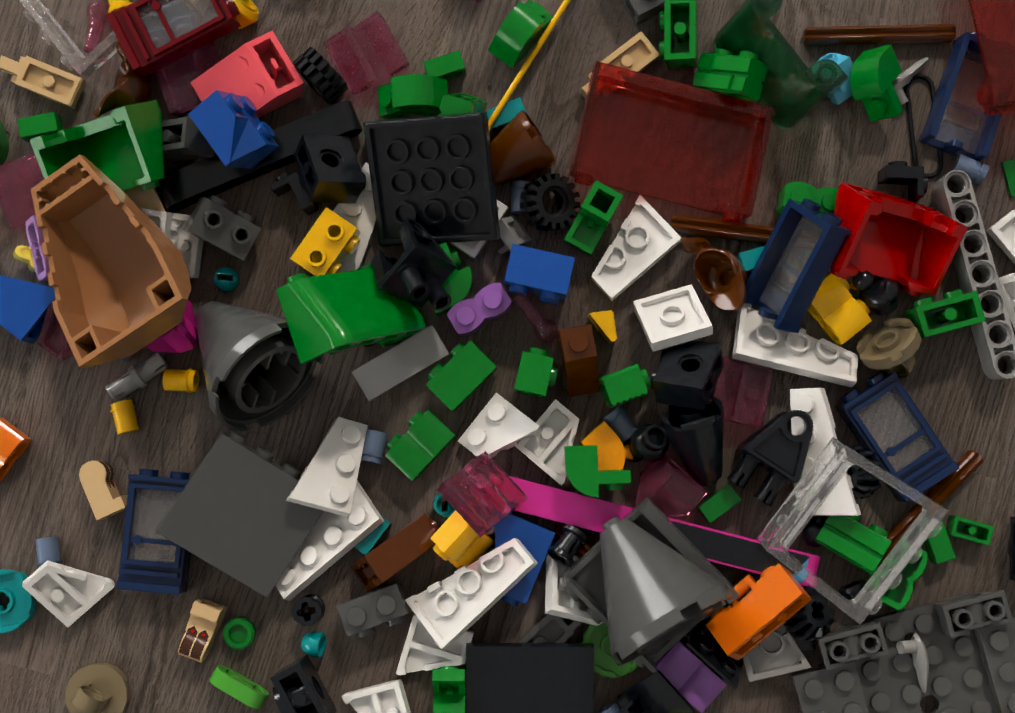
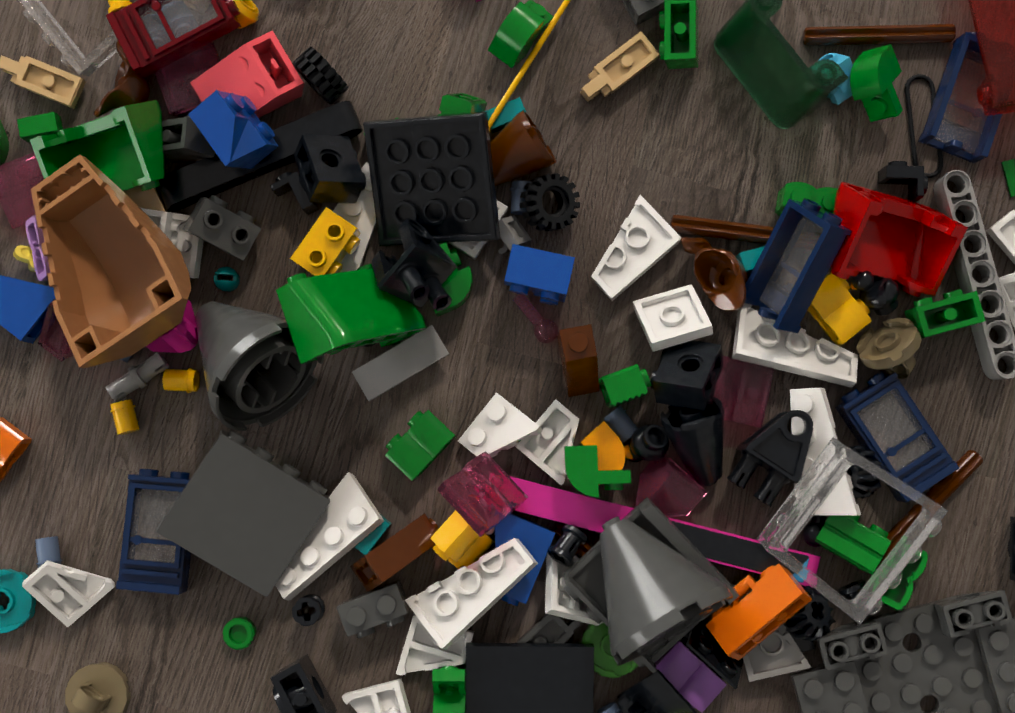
tan leg [79,460,128,520] -> none
clear pink bar [84,0,110,54] -> none
tan leg [178,598,228,663] -> none
bright green beam [209,665,269,710] -> none
white wing [286,417,368,517] -> none
teal hinge [301,631,327,658] -> none
clear pink slope [324,11,410,95] -> none
sand blue piece [361,429,388,464] -> none
green brick [378,74,448,119] -> none
green piece [423,50,466,80] -> none
green brick [425,340,497,412] -> none
teal hinge [433,492,459,517] -> none
medium lavender brick [447,283,512,337] -> none
green brick [514,347,558,399] -> none
green brick [563,180,624,257] -> none
clear red windscreen [569,61,775,223] -> none
yellow slope [588,310,617,344] -> none
green brick [692,48,768,101] -> none
green piece [696,484,741,523] -> none
light grey bar [892,57,929,105] -> none
light grey bar [896,633,929,693] -> none
green piece [919,519,956,564] -> none
green piece [946,515,994,546] -> none
sand blue piece [951,154,990,186] -> none

